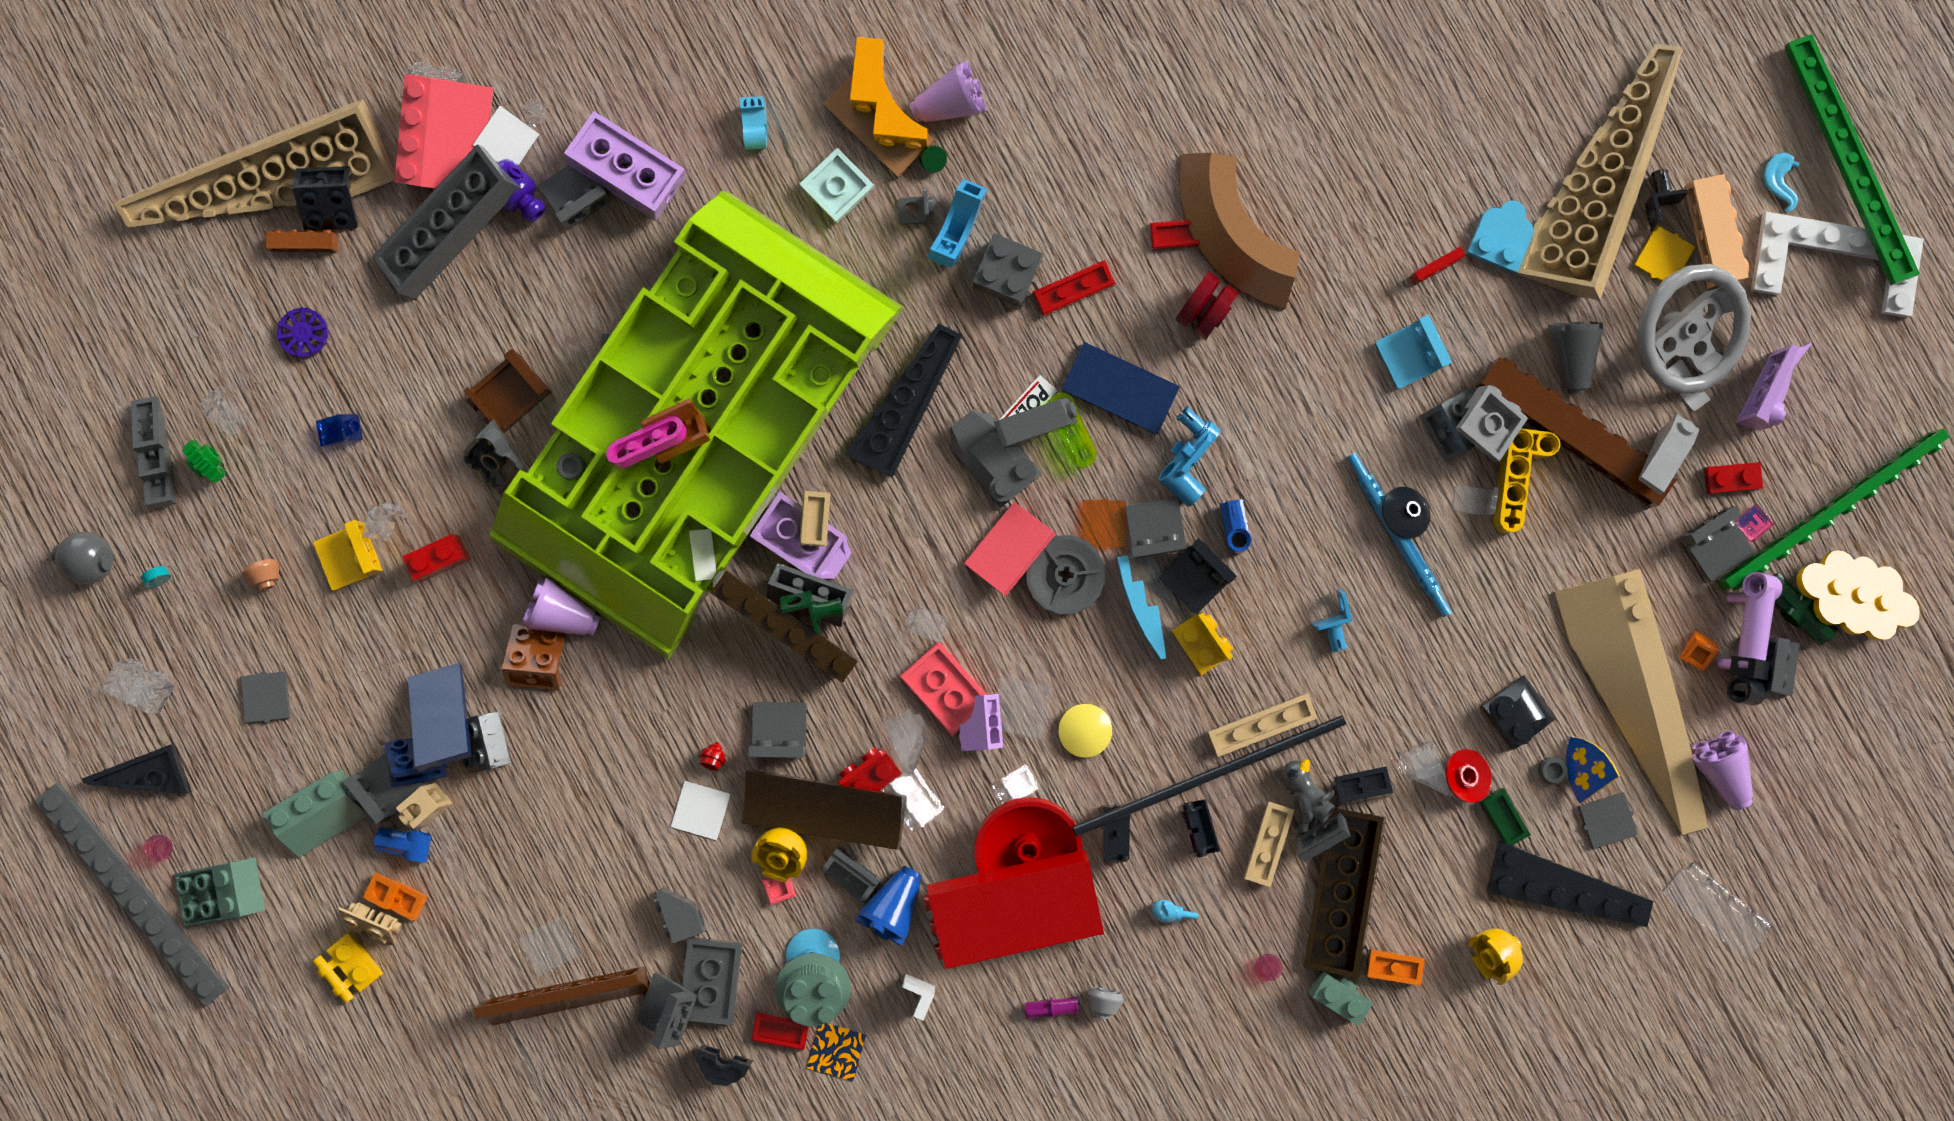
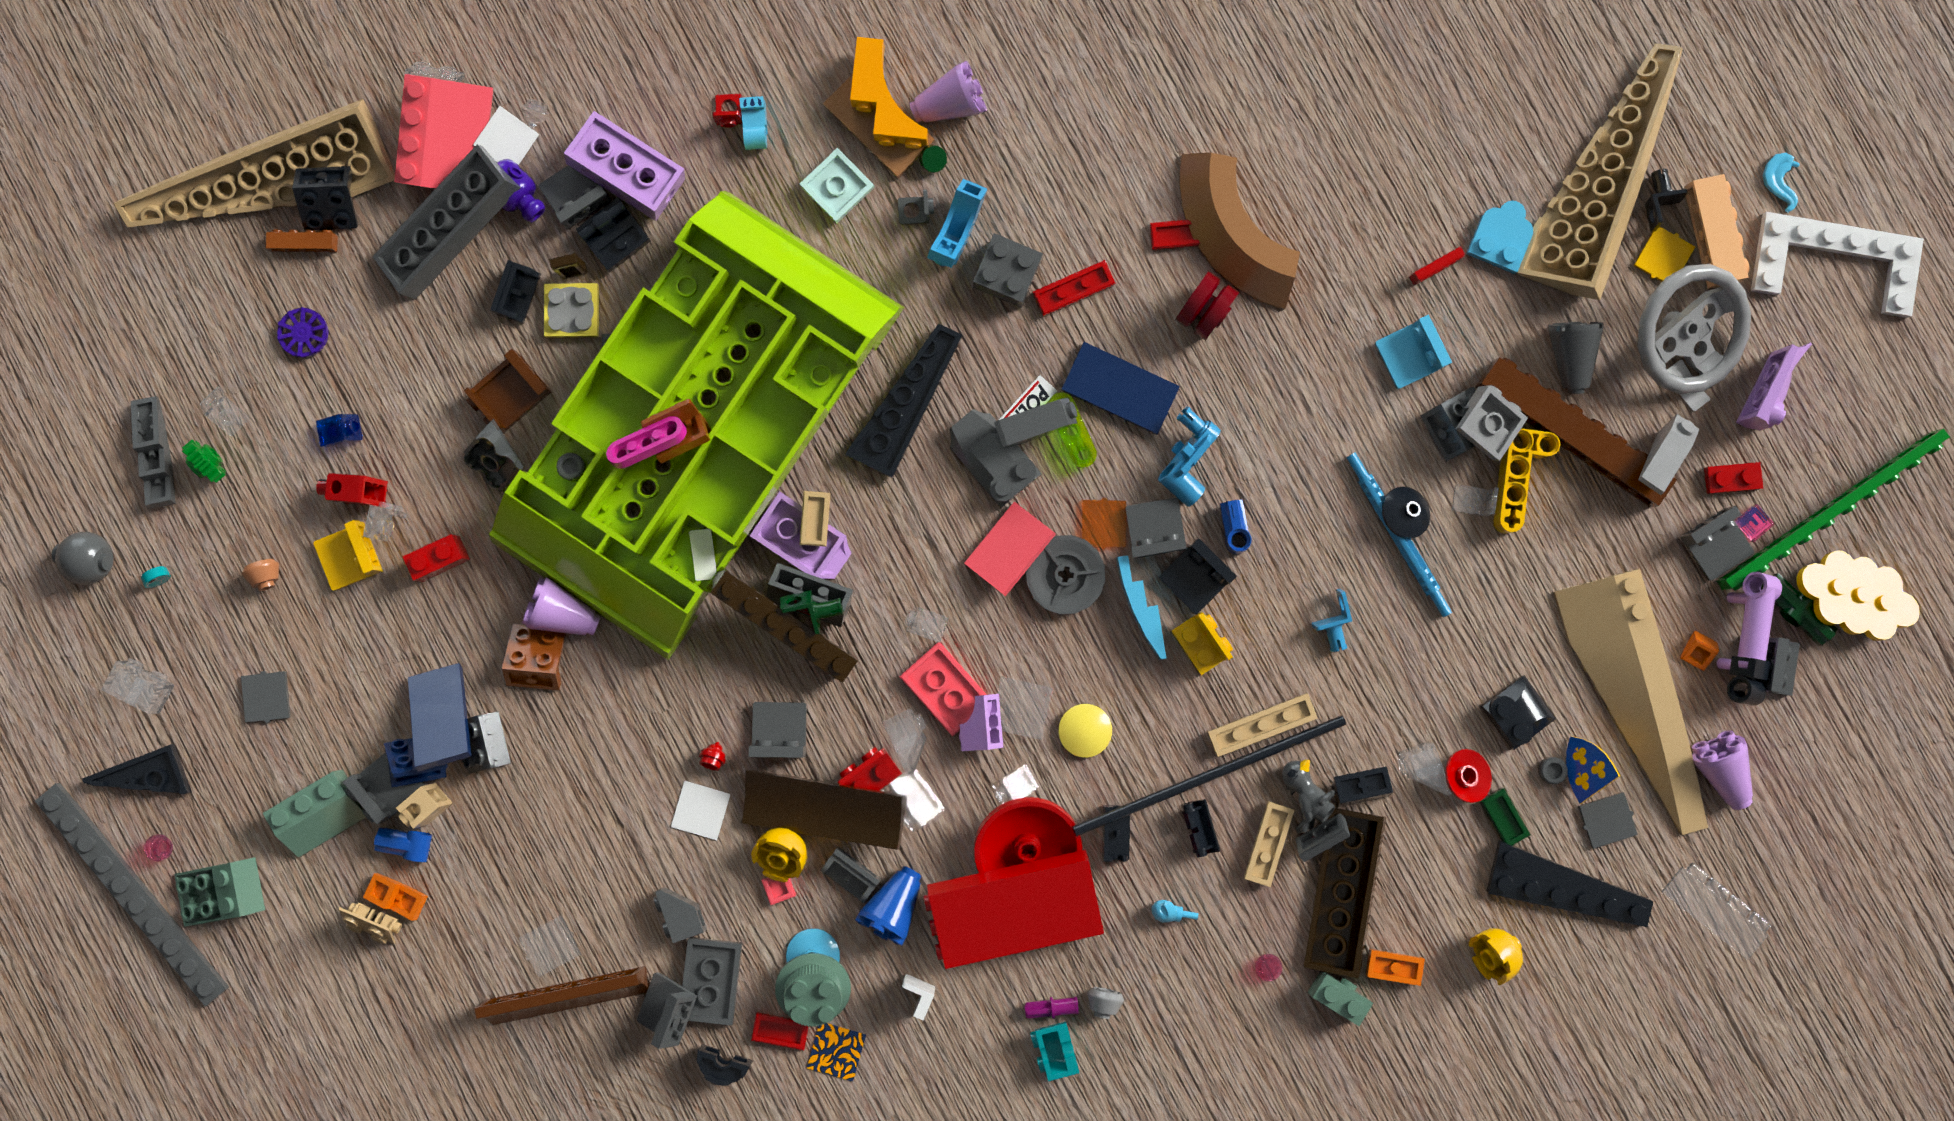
yellow plate [312,932,384,1004] -> none
green plate [1784,34,1920,286] -> none
none -> red torso [316,473,388,507]
none -> black hinge [490,260,541,324]
none -> light grey piece [544,283,599,338]
none -> dark brown tile [549,253,588,279]
none -> black plate [576,197,651,272]
none -> red bracket [712,94,742,128]
none -> teal cylinder [1030,1021,1080,1082]

